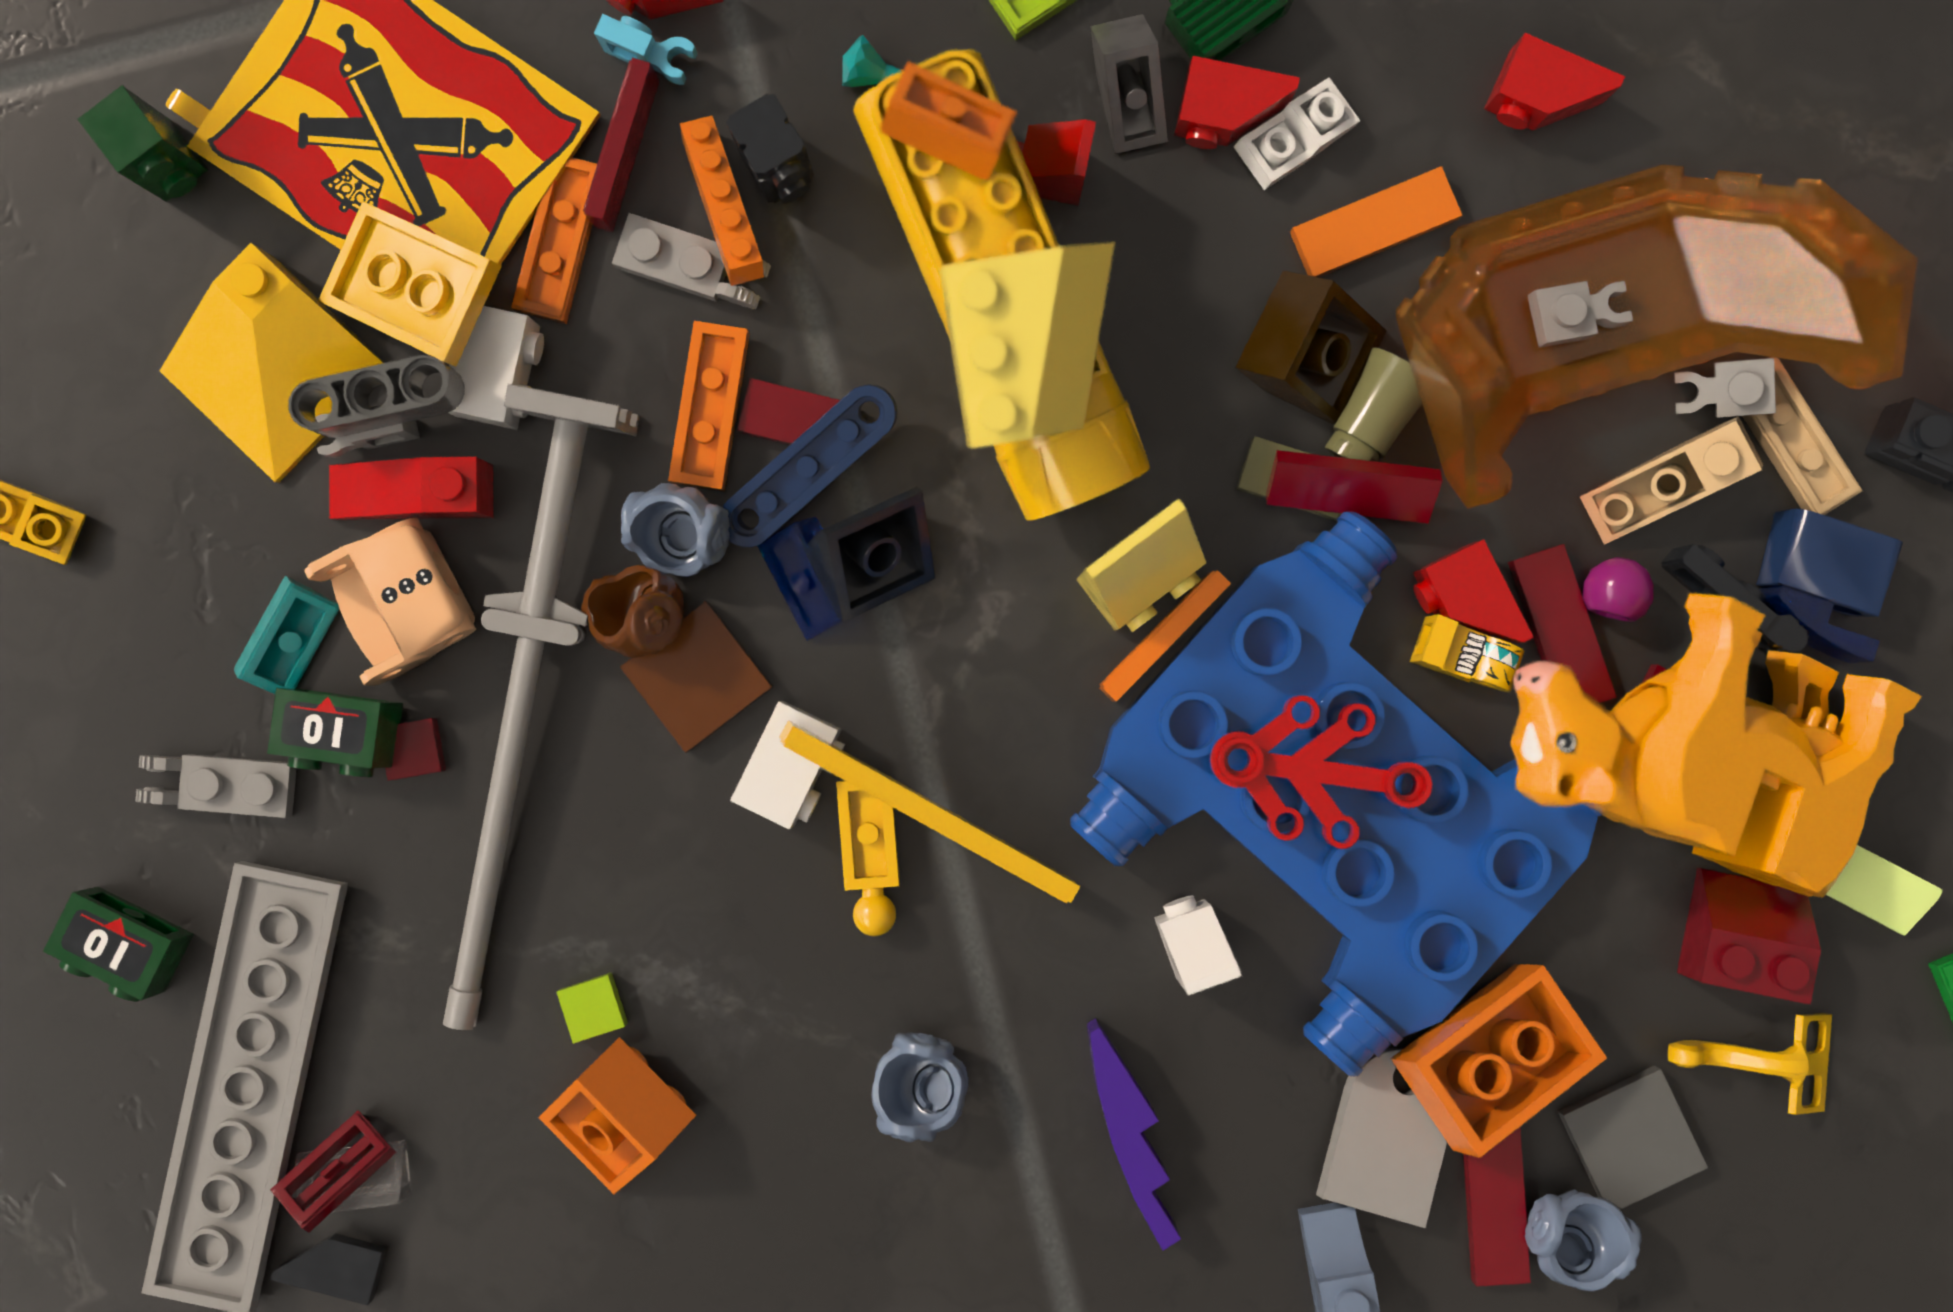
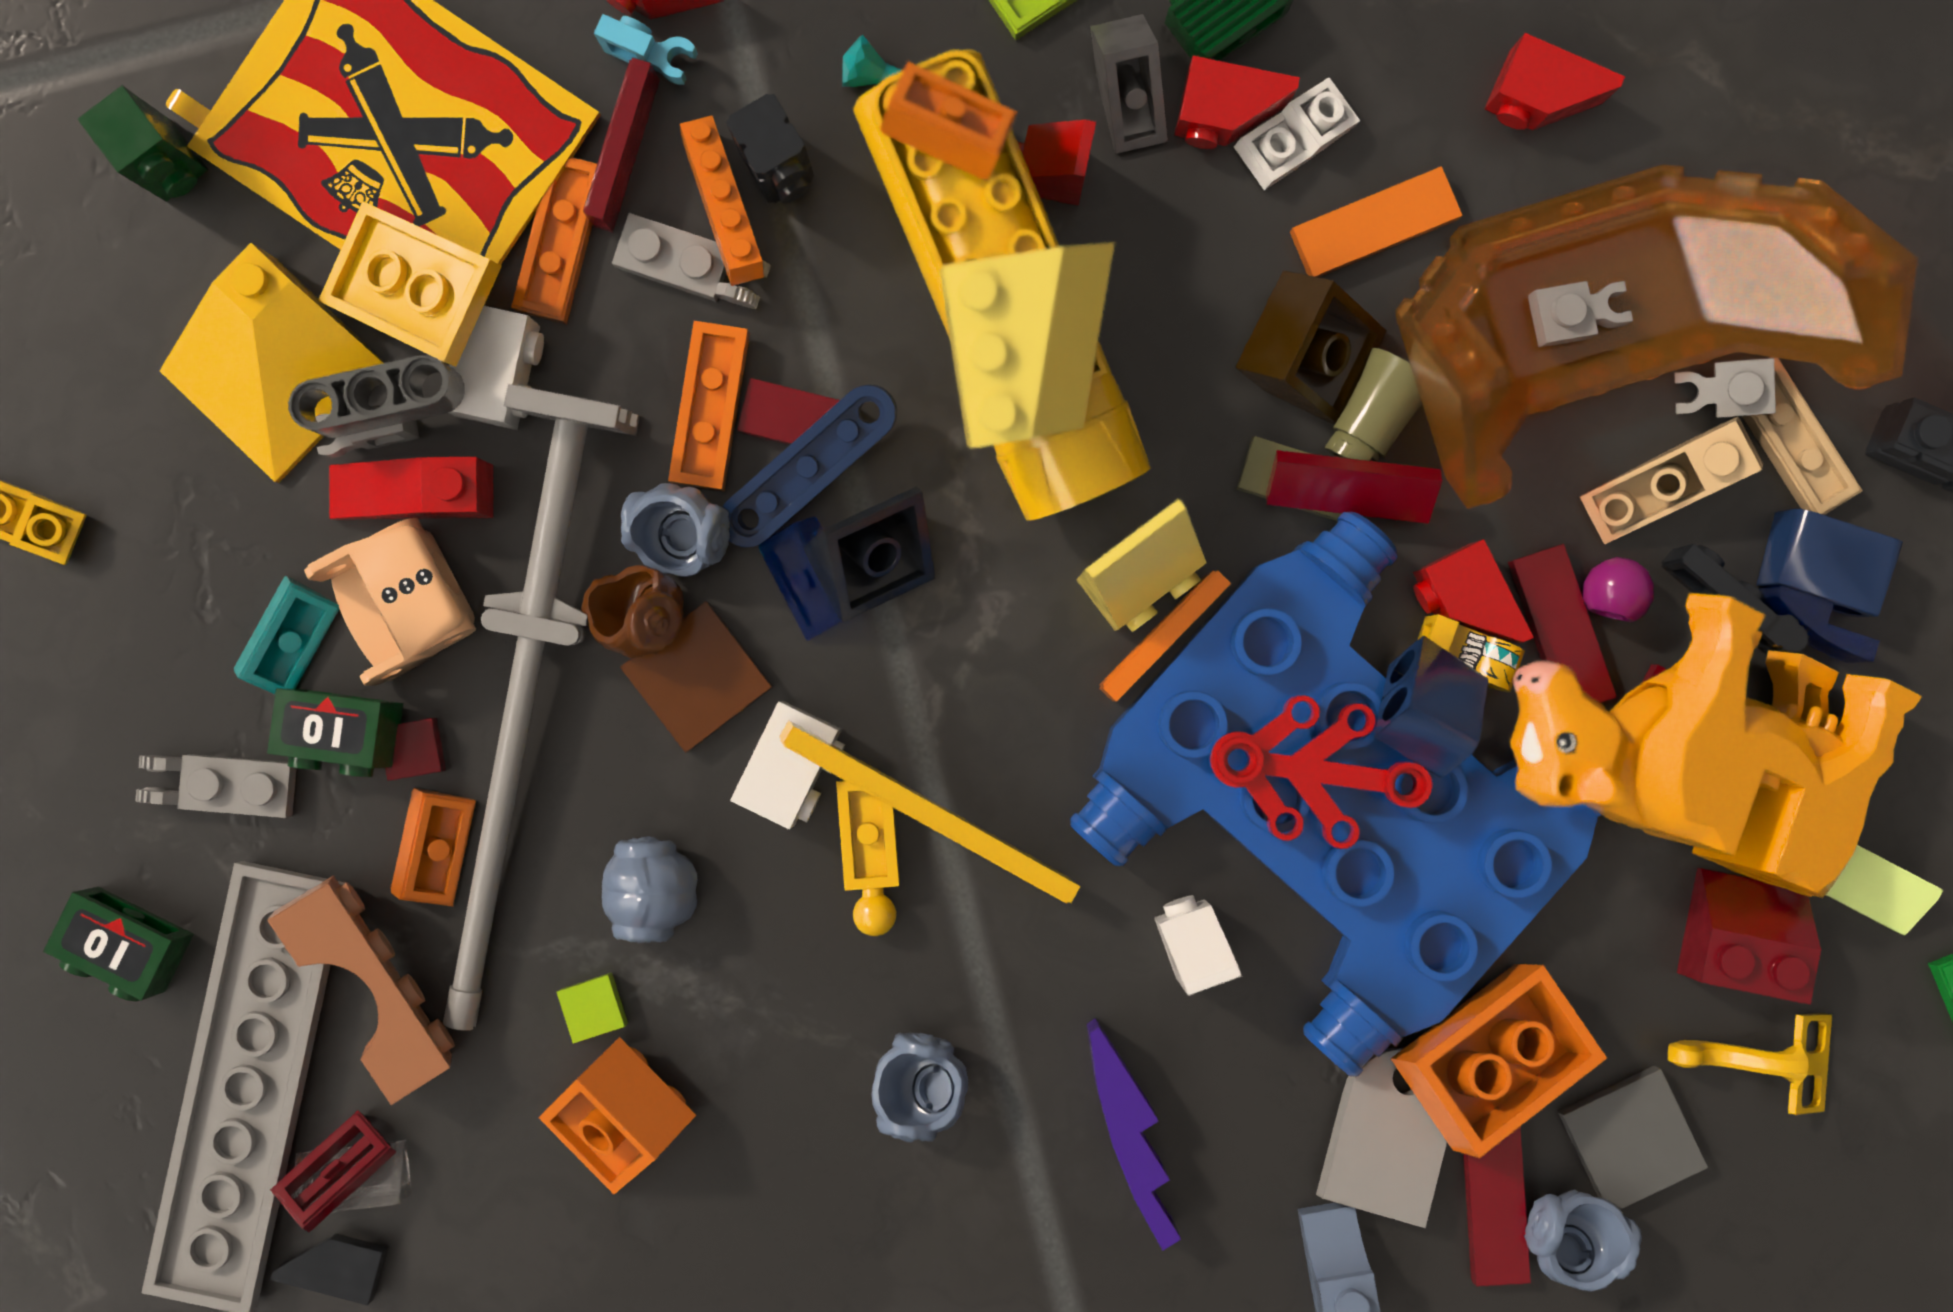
none -> nougat arch [267,875,455,1105]
none -> orange slope [391,788,476,906]
none -> sand blue hair [602,836,698,943]
none -> dark blue piece [1375,636,1488,778]

